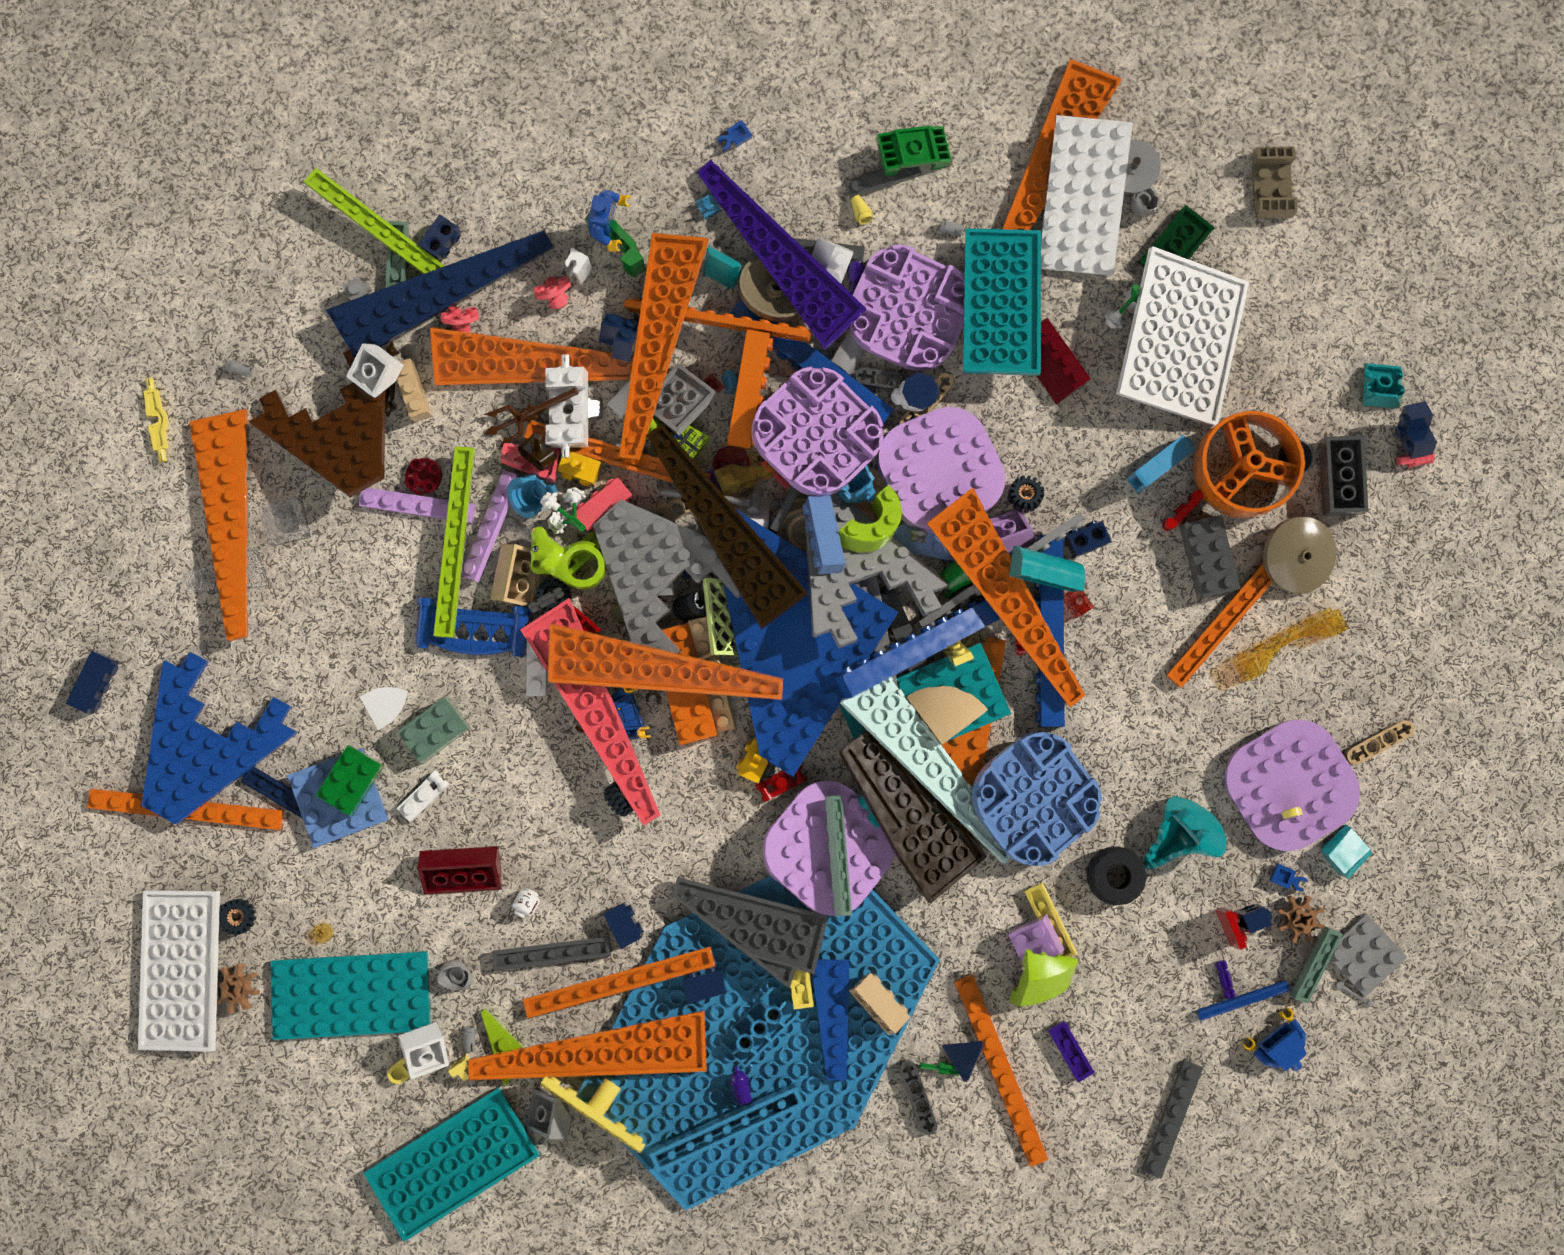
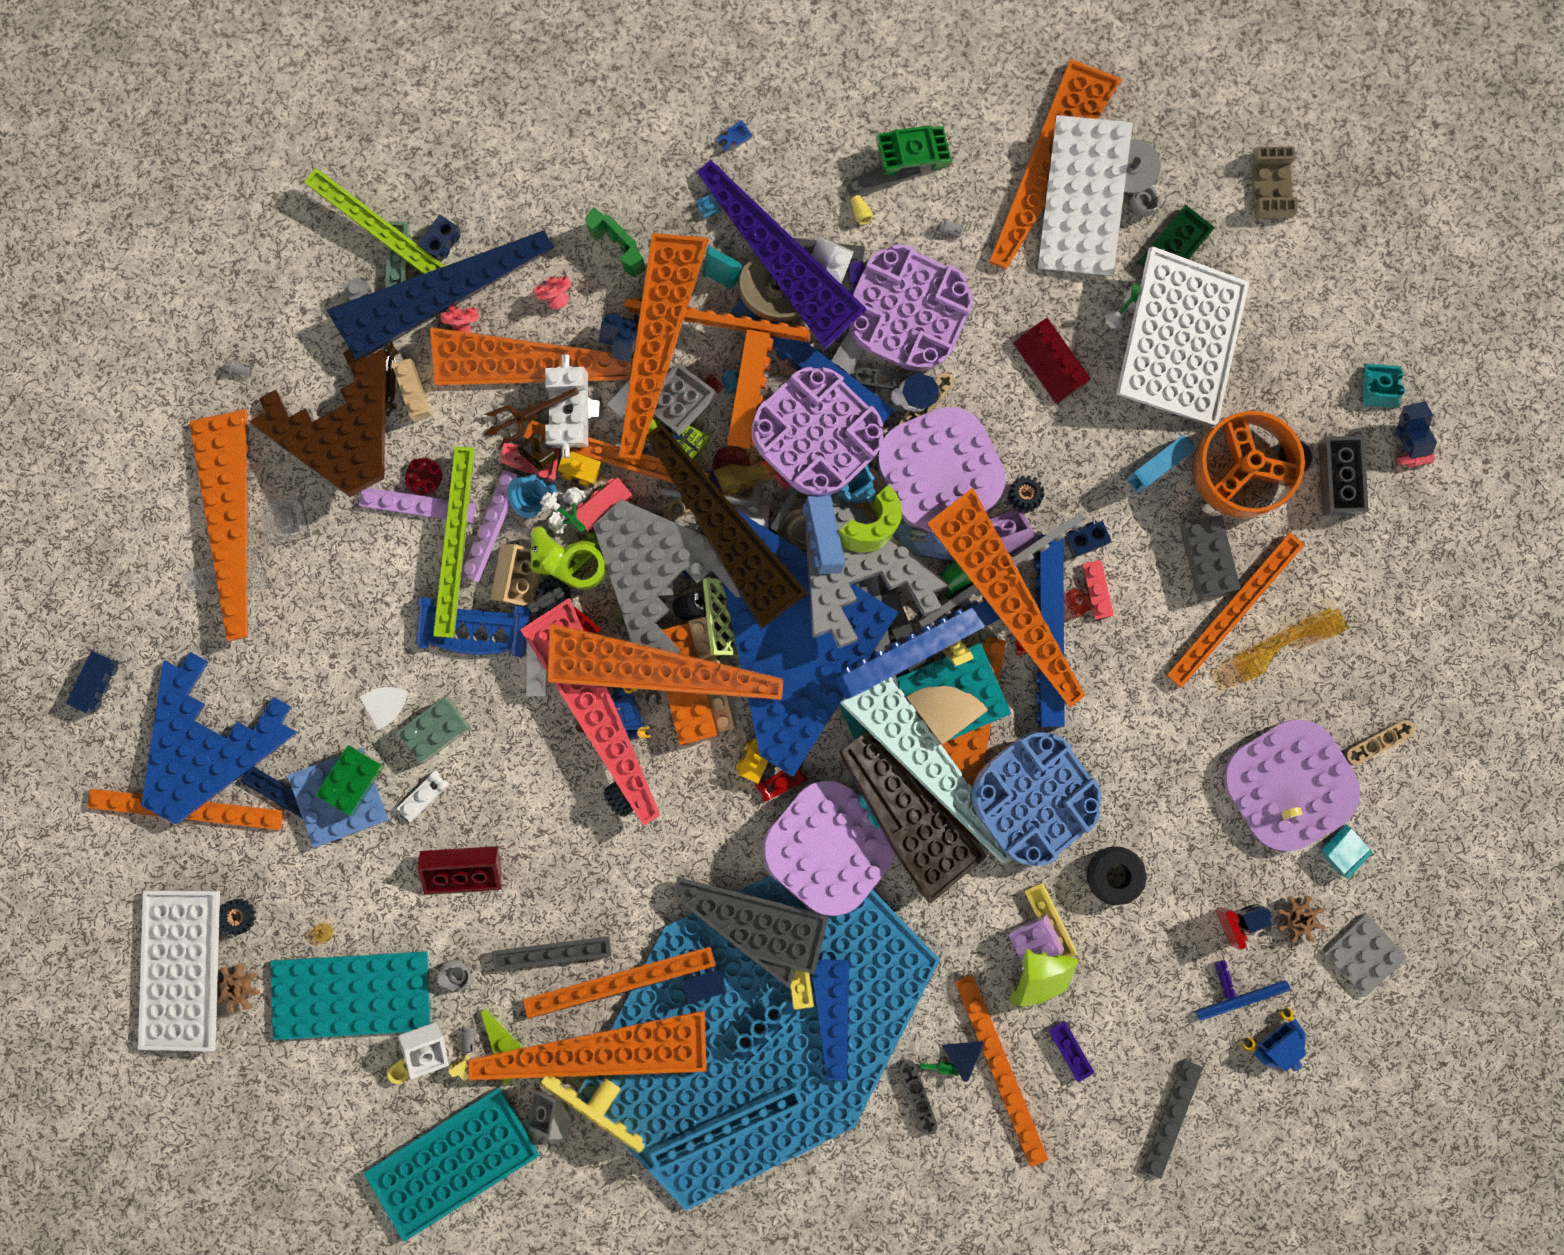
light yellow piece [144,378,169,462] -> none
white slope [346,344,404,397] -> none
white head [511,888,540,918] -> none
white hinge [565,248,592,286] -> none
blue torso [588,190,631,252] -> none
dark blue brick [603,902,644,949] -> none
dark purple piece [729,1066,752,1105] -> none
sand green plate [825,796,852,916] -> none
tan brick [849,973,911,1035] -> none
teal plate [963,228,1041,376] -> none
teal brick [1009,546,1086,592] -> none
teal animal [1144,796,1226,869] -> none
red plate [1162,490,1203,531] -> none
dark tan dish [1263,516,1336,593] -> none
blue plate [1269,863,1308,892] -> none
sand green plate [1290,926,1343,1003] -> none
light grey hinge [1336,981,1373,1007] -> none
none -> coral plate [1081,560,1114,620]

